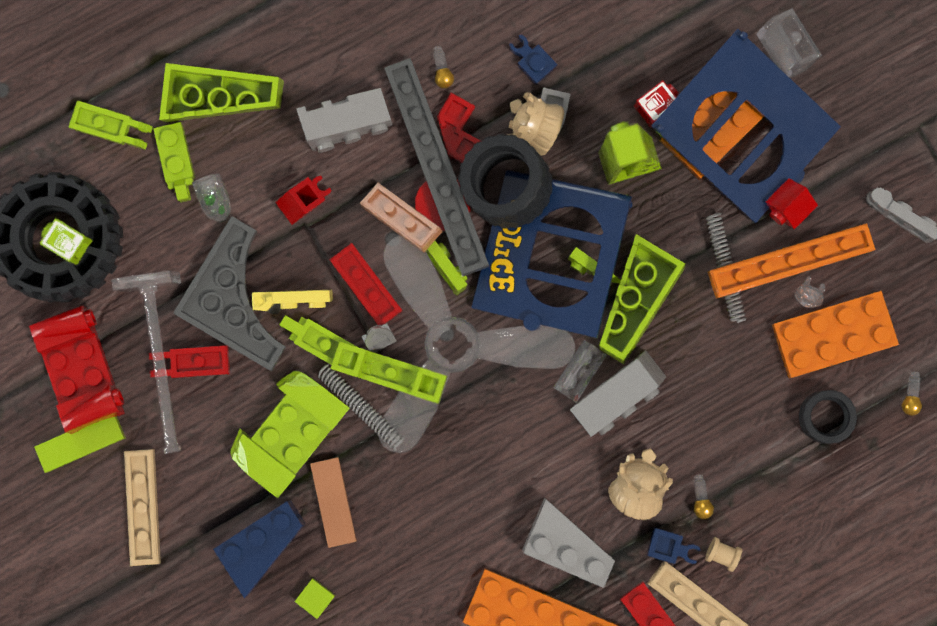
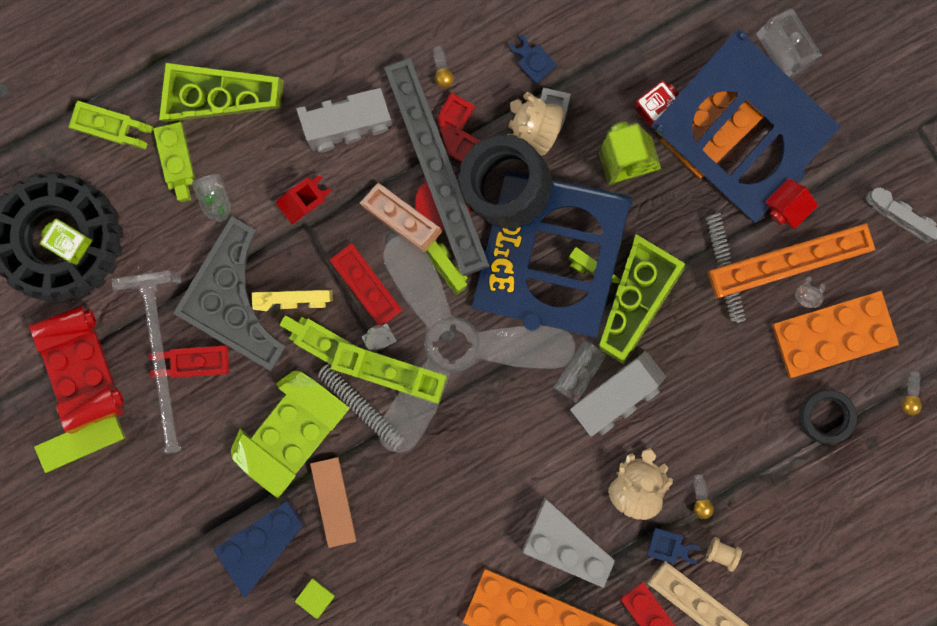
tan tile [124,449,161,566] -> none

